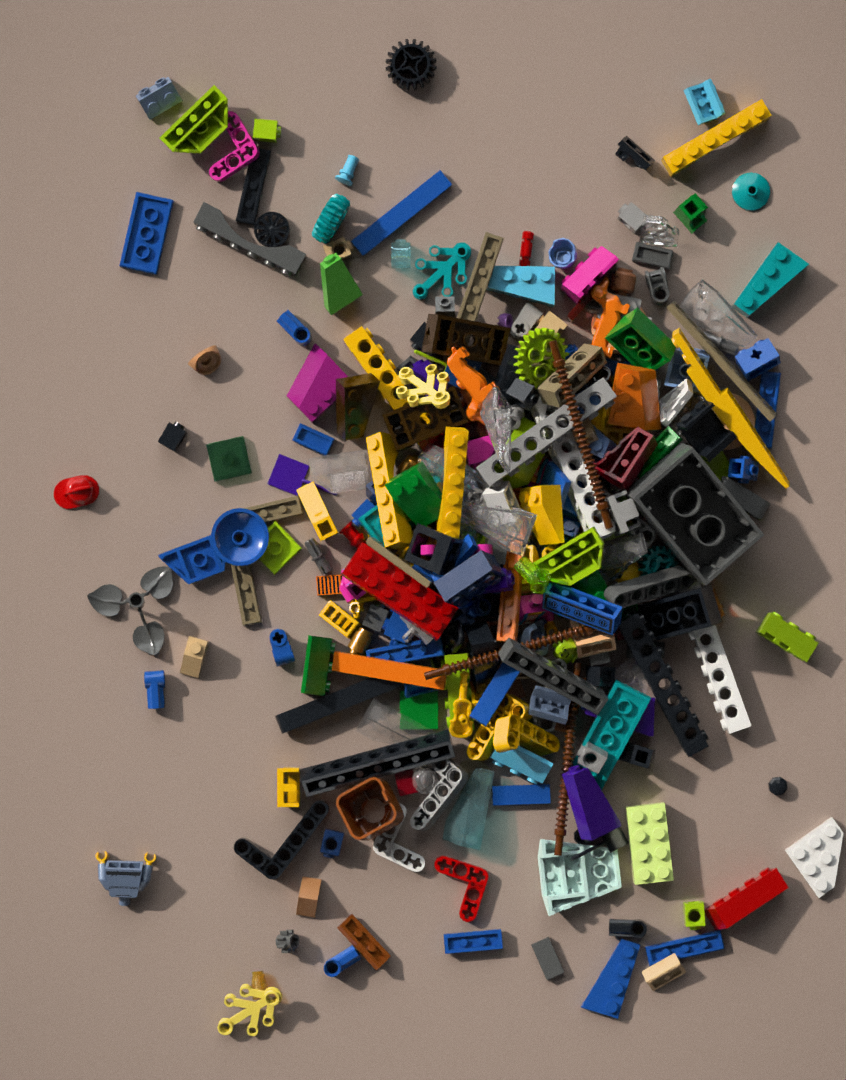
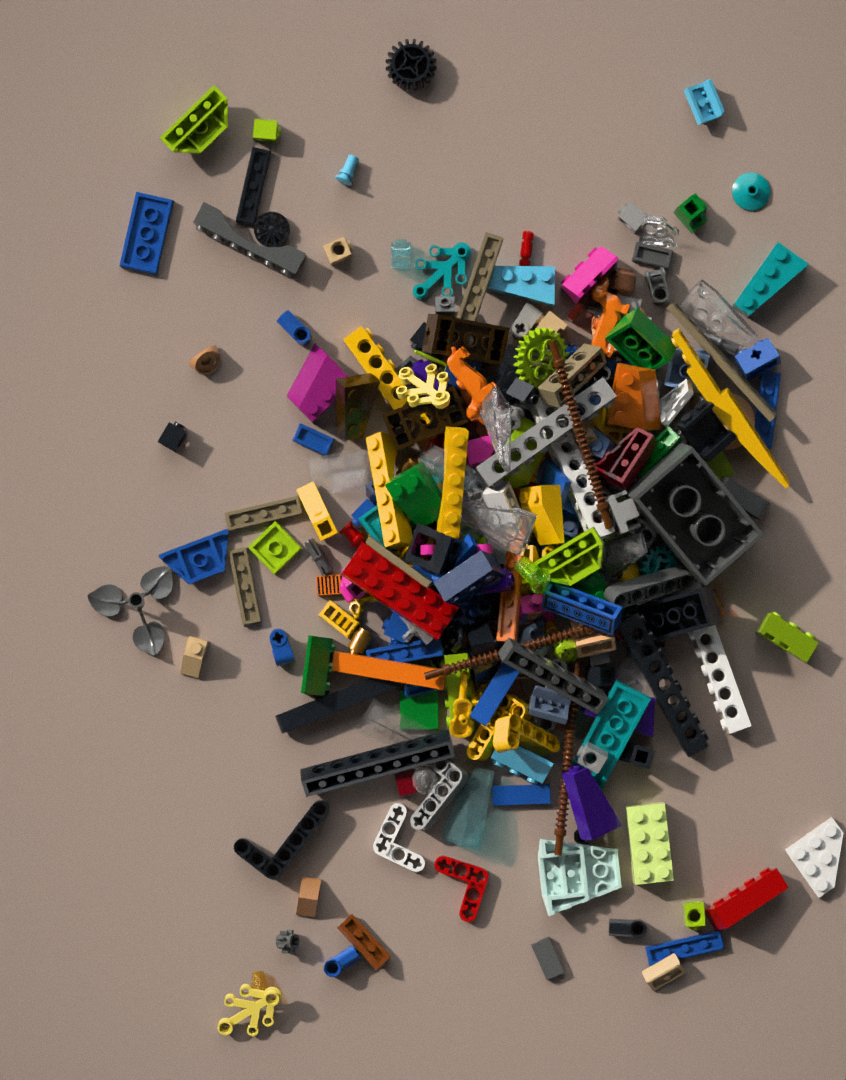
red piece [54,475,99,509] -> none
sand blue torso [96,851,156,906] -> none
sand blue bracket [136,77,183,120] -> none
blue piece [144,670,165,709] -> none
clear green plate [206,436,252,482] -> none
dark pink beam [209,111,260,182] -> none
blue dish [211,508,269,566] -> none
dark purple piece [267,454,337,496] -> none
yellow window [277,767,300,807] -> none
teal gear [312,193,350,244] -> none
bright green slope [320,253,363,315] -> none
dark blue brick [320,828,345,859] -> none
dark orange piece [336,777,404,841] -> none
blue tile [351,170,452,256] -> none
dark grey brick [362,602,389,632] -> none
blue plate [444,929,503,954] -> none
medium lavender hinge [497,313,513,328] -> none
medium blue hair [548,238,577,269] -> none
black piece [570,827,629,861] -> none
blue wing [581,938,640,1019] -> none
black hinge [615,136,655,170] -> none
yellow arch [661,99,772,177] -> none
blue brick [728,456,759,484] -> none
black tile [768,777,787,795] -> none

